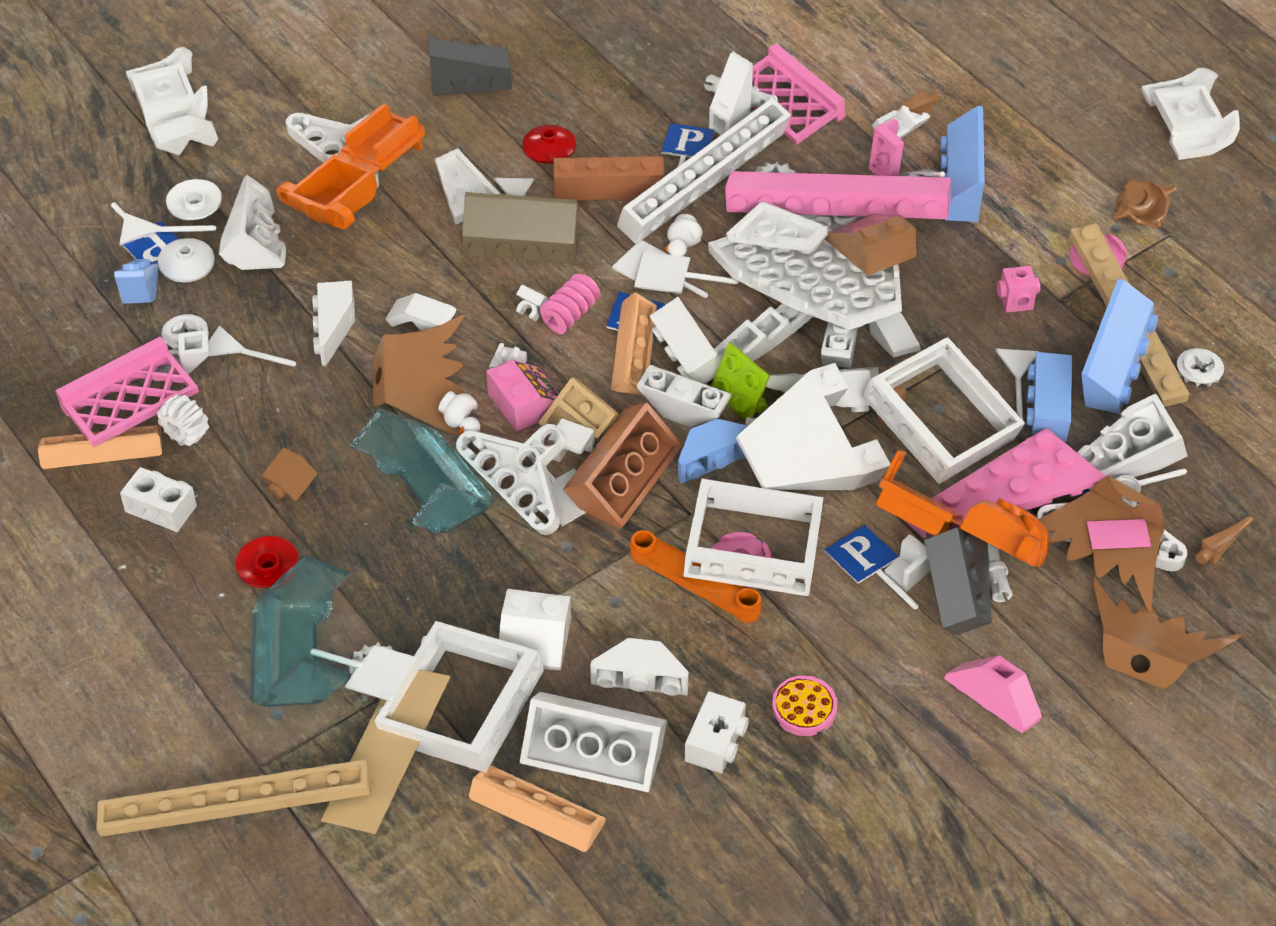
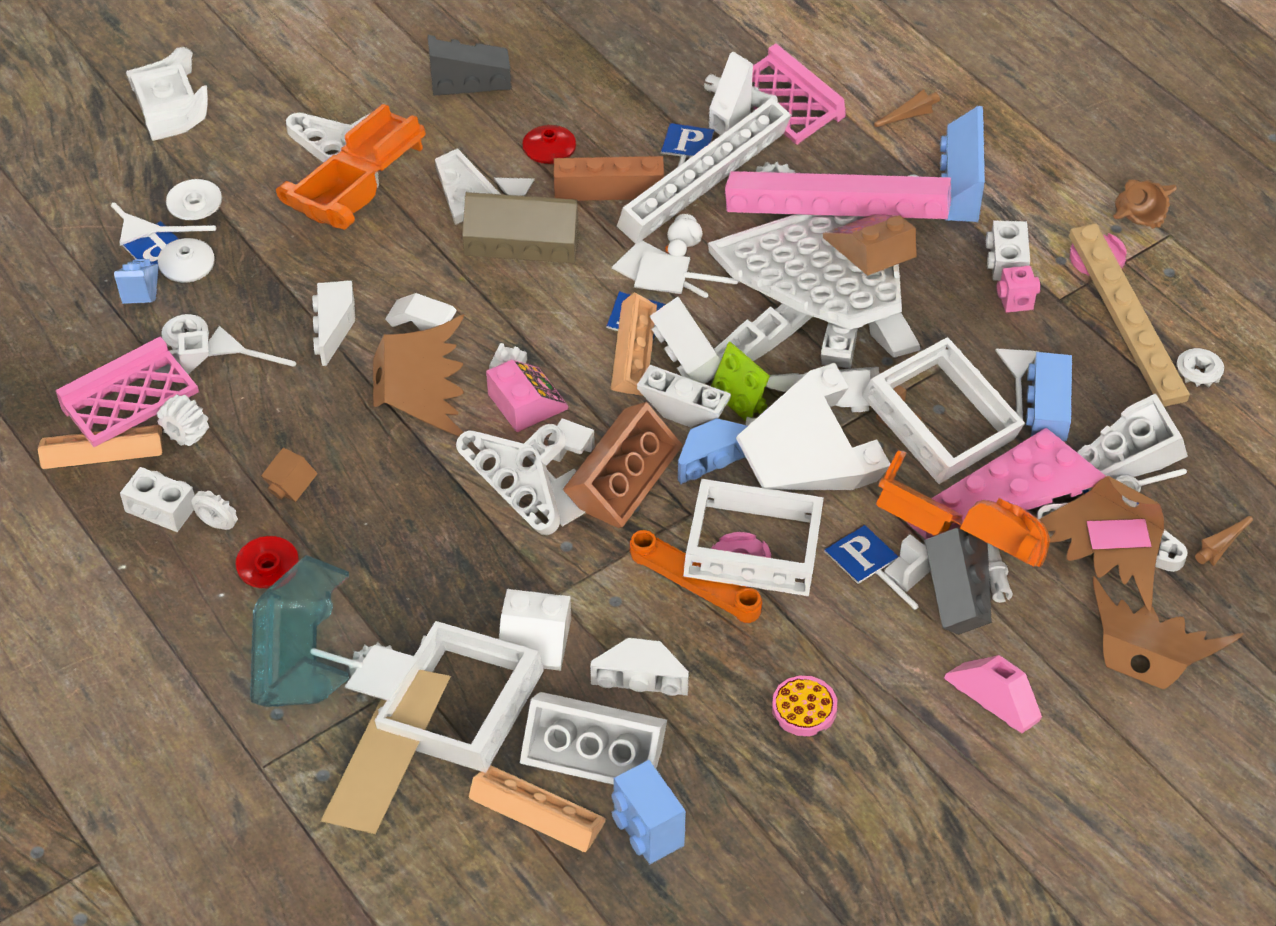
tan plate [97,759,370,837] -> none
white slope [150,115,218,155] -> none
white wedge [219,175,286,270] -> none
clear light blue windscreen [350,408,494,534] -> none
white animal [438,391,481,436] -> none
white tile [516,284,548,321] -> none
tan wing [538,377,620,438] -> none
bright pink piece [540,273,601,335] -> none
white brick [685,691,749,774] -> none
white wing [726,201,828,251] -> none
bright pink bracket [868,119,904,176] -> none
white slope [872,105,930,138] -> none
white piece [899,168,945,177] -> none
light blue slope [1081,279,1158,414] -> none
white piece [1141,68,1239,160] -> none
none -> white gear [191,491,238,530]
none -> light blue brick [611,760,685,864]
none -> white brick [986,220,1030,281]

